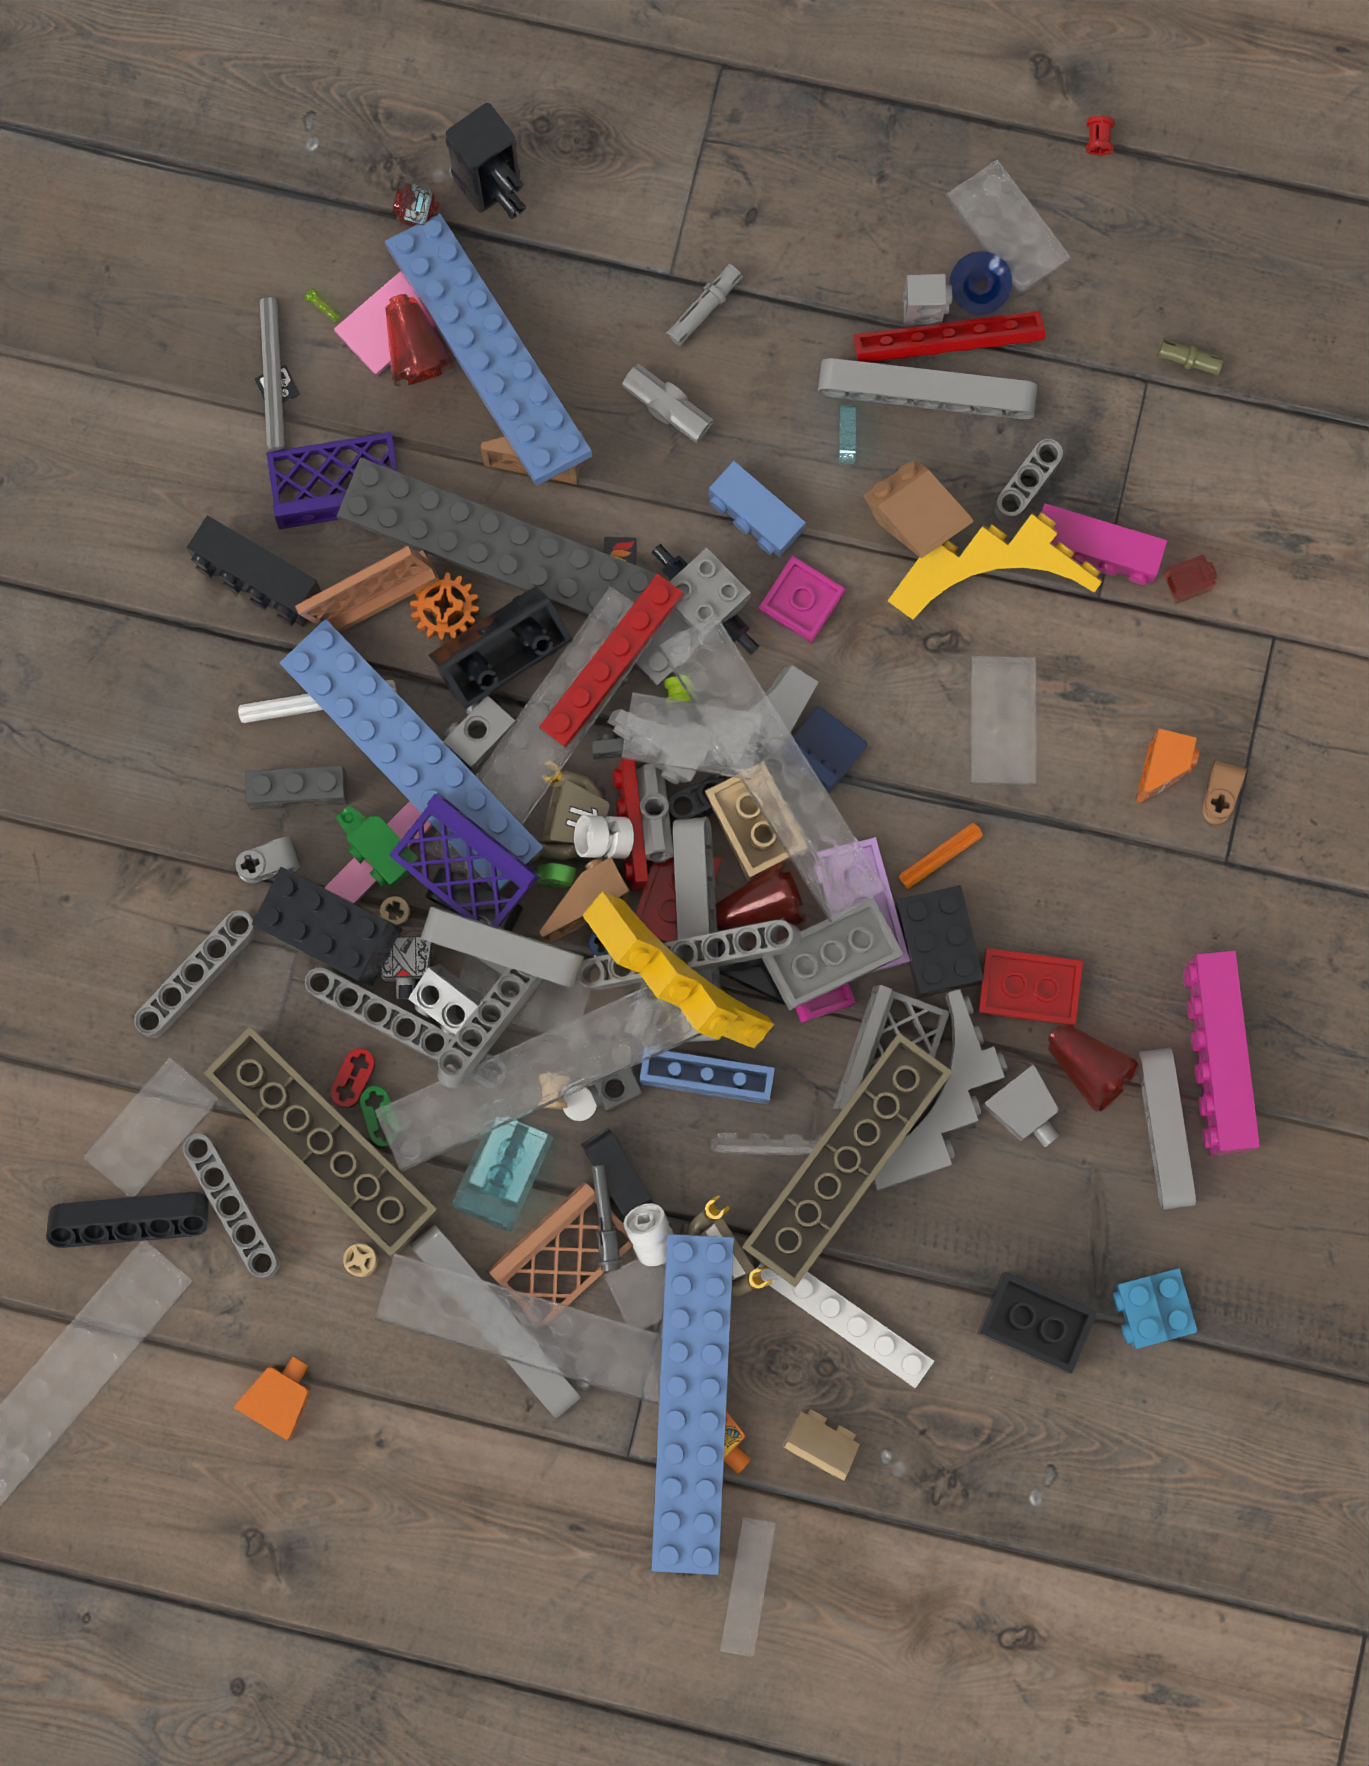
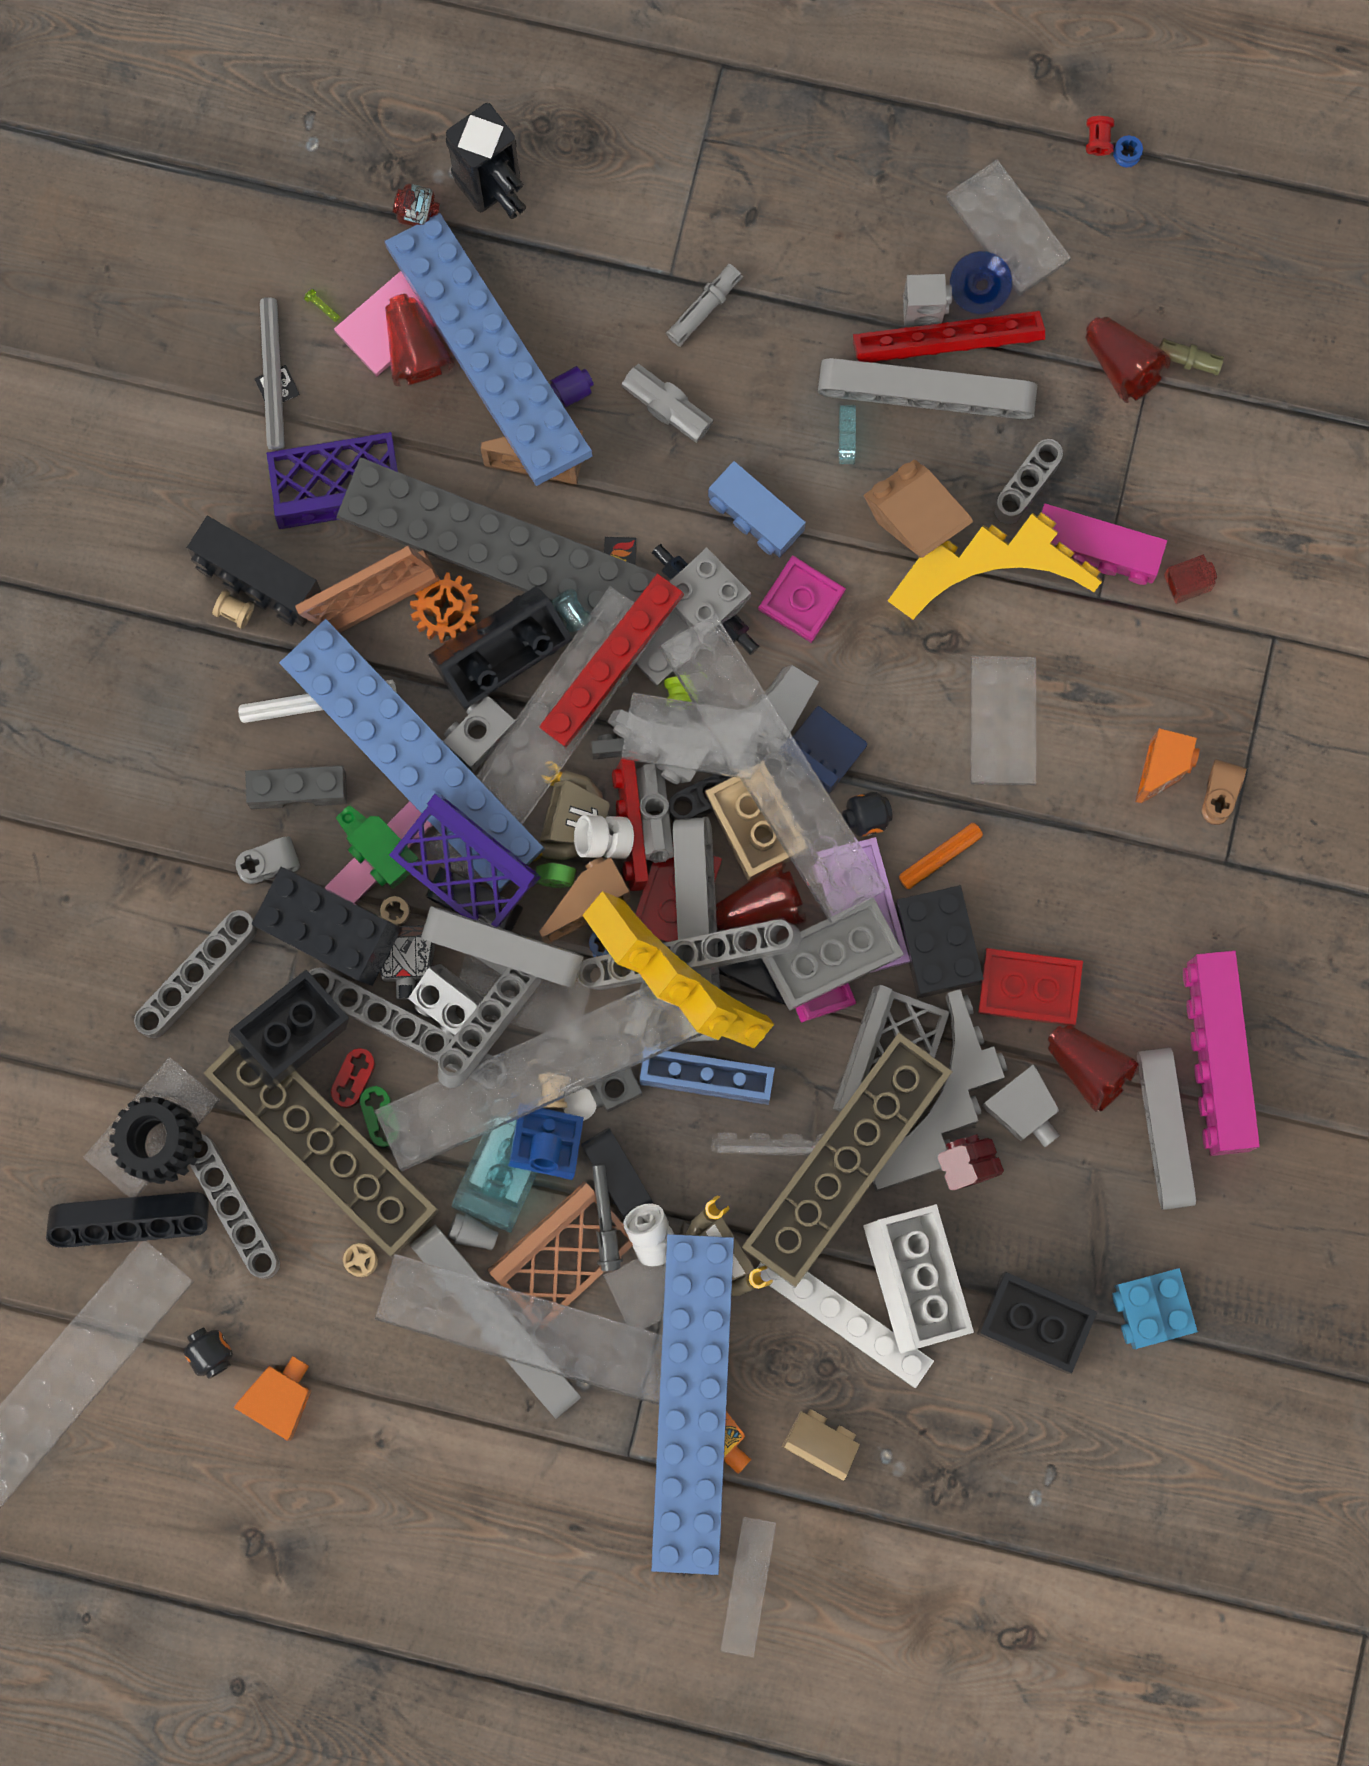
none -> black tyre [109,1096,202,1184]
none -> black head [184,1327,233,1379]
none -> tan bush [212,590,254,629]
none -> black brick [228,969,349,1090]
none -> light grey cone [447,1213,498,1251]
none -> white sticker [458,115,503,158]
none -> blue plate [508,1103,584,1180]
none -> dark purple brick [550,366,594,408]
none -> clear light blue bush [552,589,592,632]
none -> black head [842,792,893,837]
none -> white brick [863,1204,974,1353]
none -> dark red brick [938,1134,1004,1191]
none -> clear red cone [1085,317,1171,403]
none -> blue bush [1113,135,1143,168]

